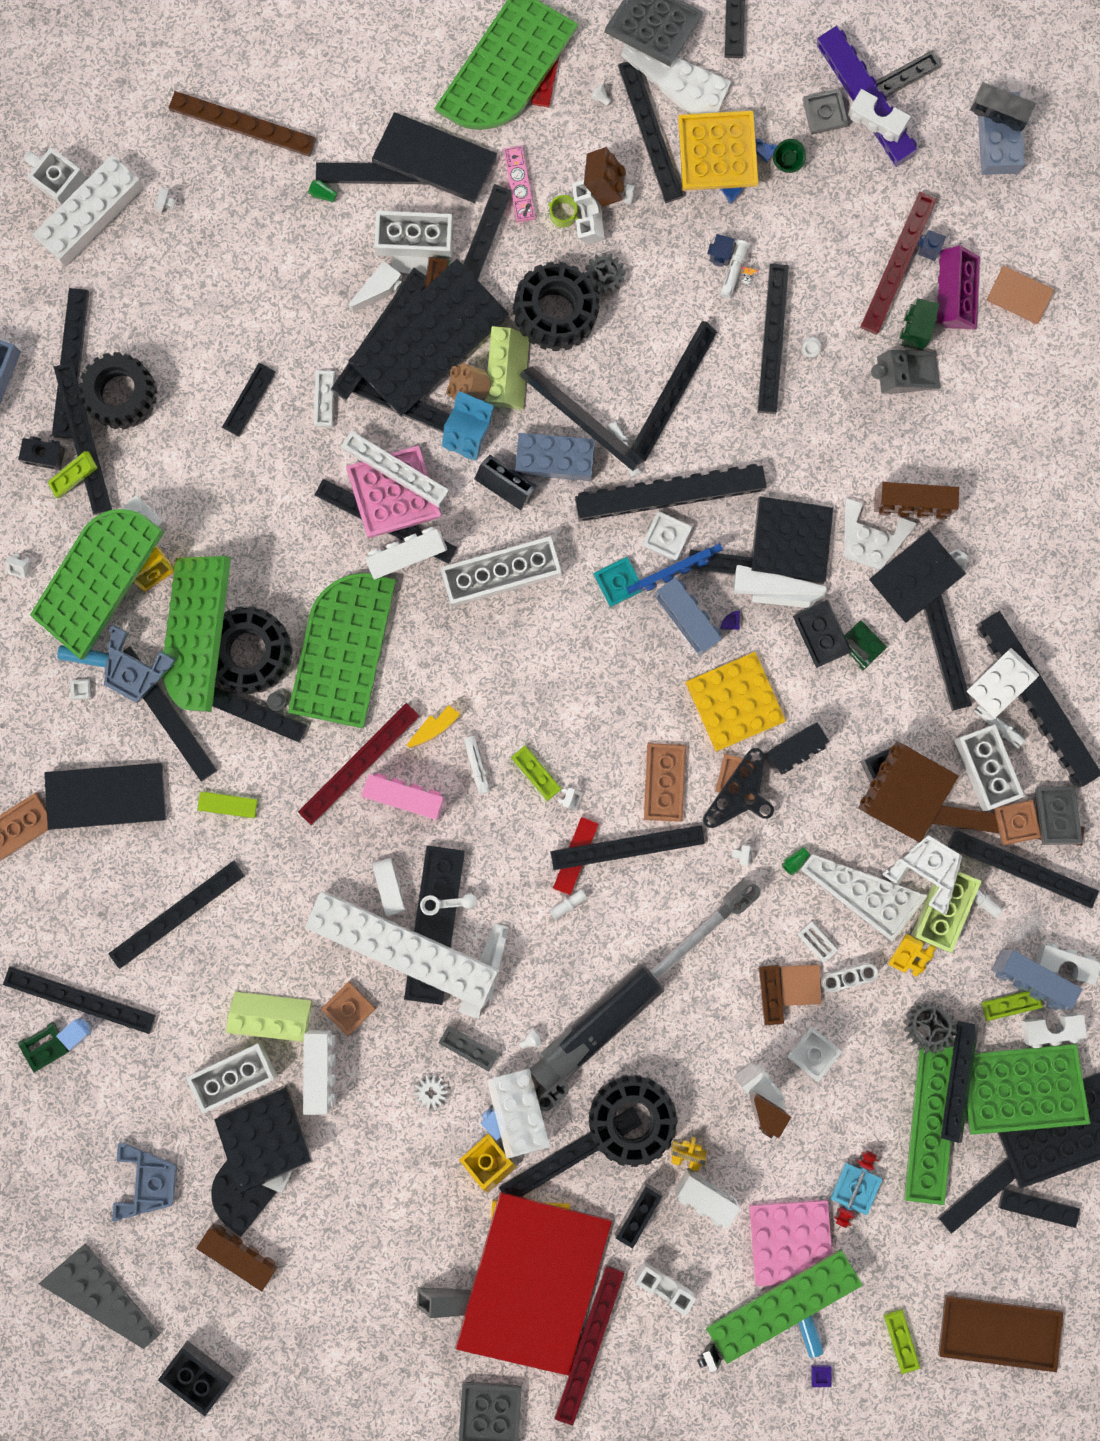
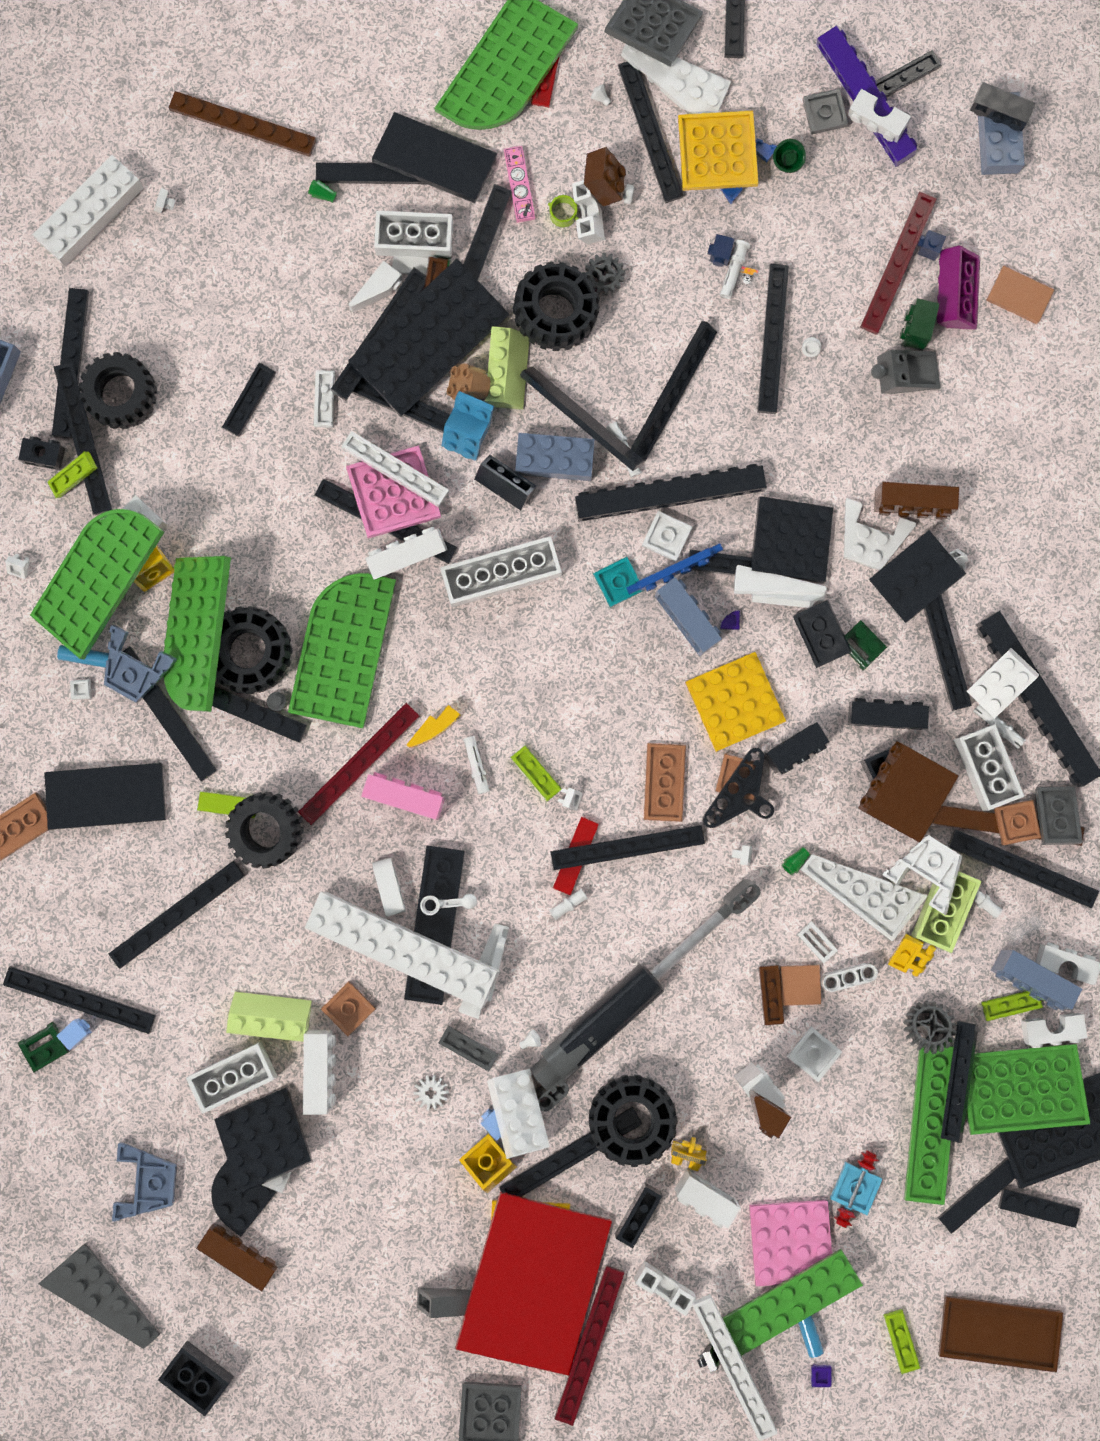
white brick [24,147,86,205] -> none
none -> black tyre [225,792,304,869]
none -> white plate [692,1294,777,1441]
none -> black brick [848,698,929,730]

